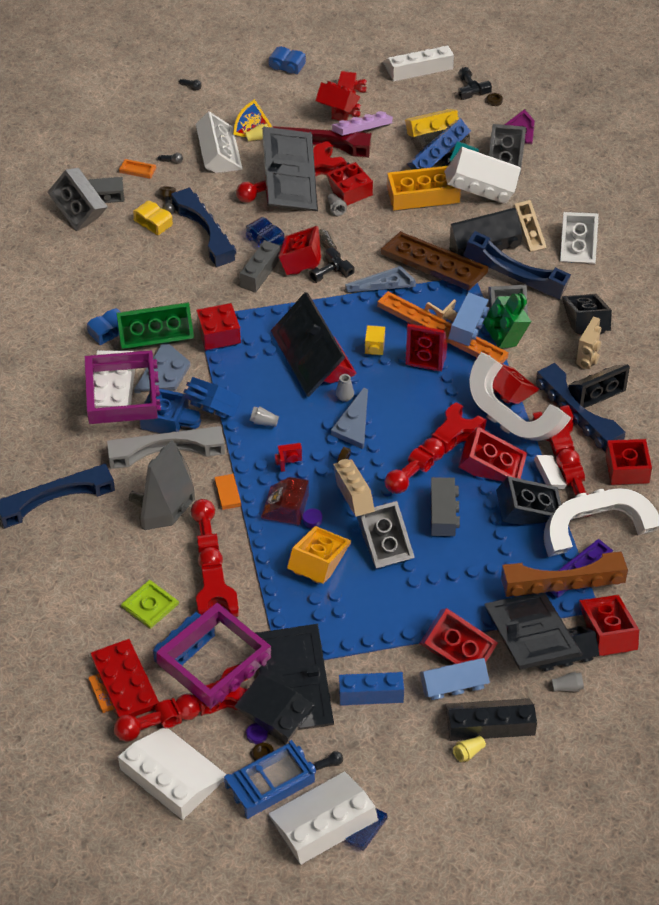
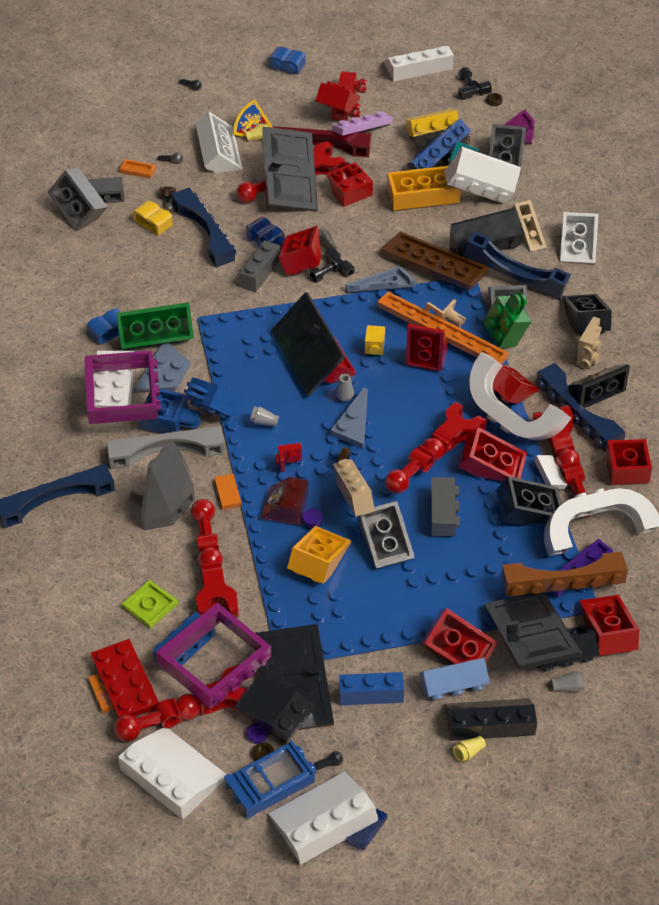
red brick [196,303,241,350] -> none
light grey cone [327,194,347,216] -> none
medium blue brick [448,292,489,346] -> none

